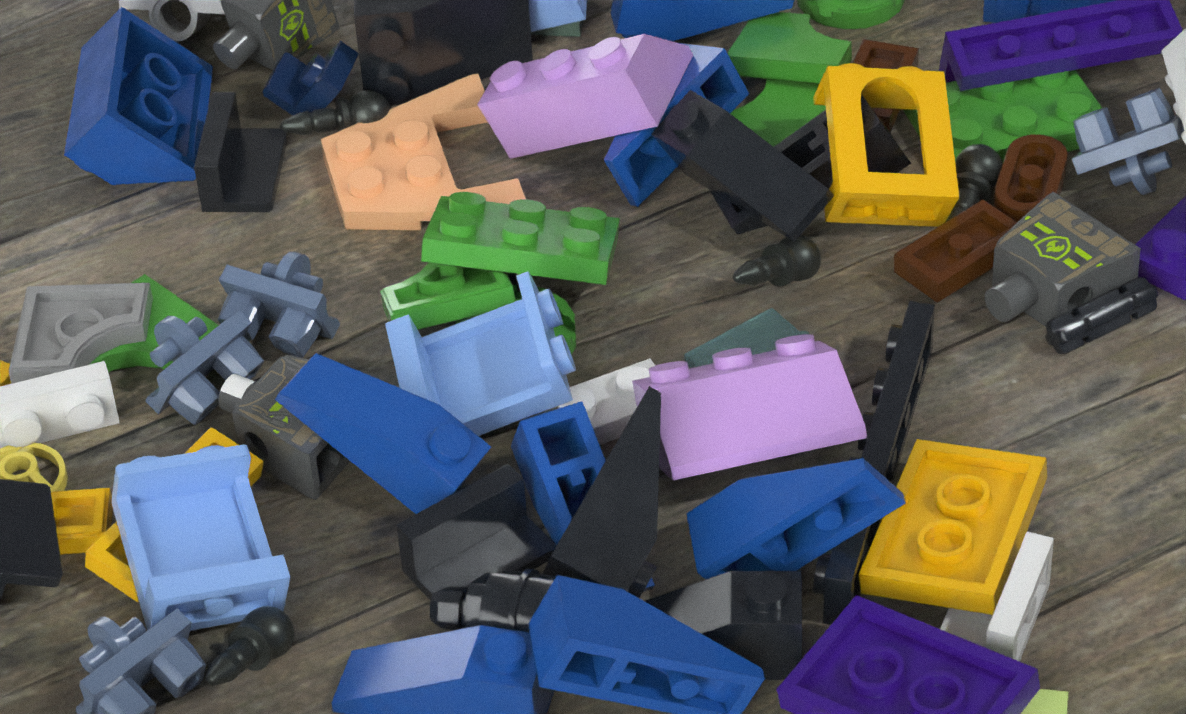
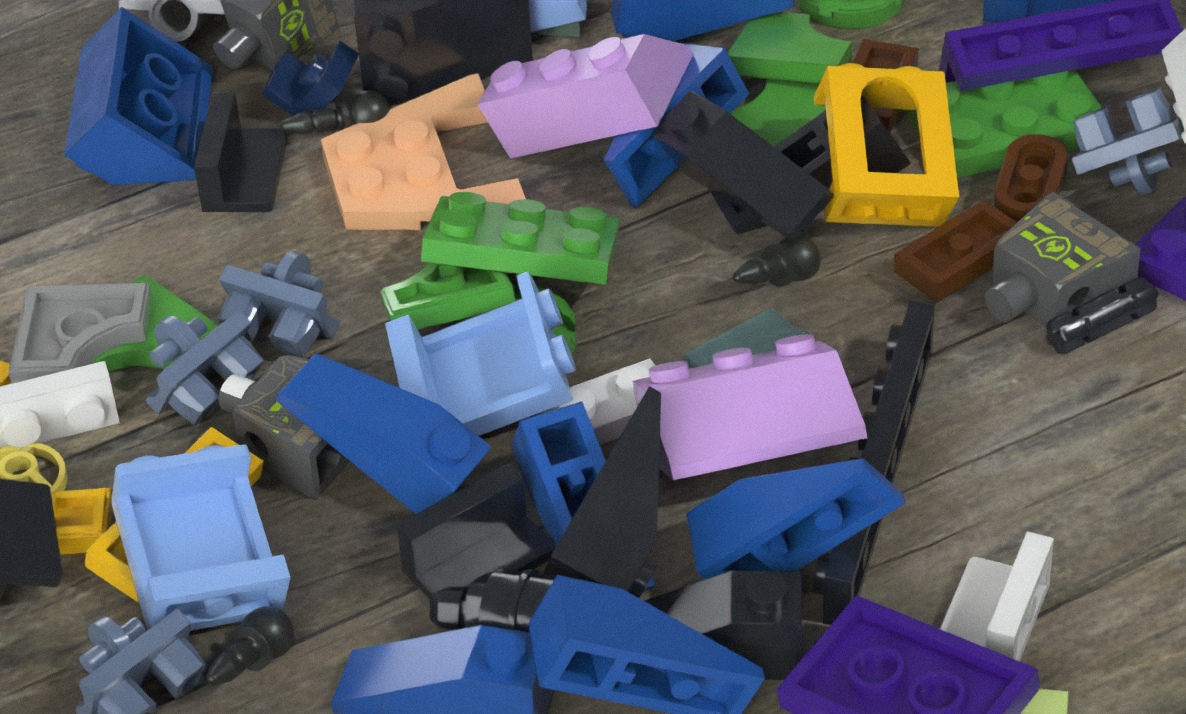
yellow plate [859,439,1047,615] -> none
pearl dark grey bar [947,144,1002,221] -> none

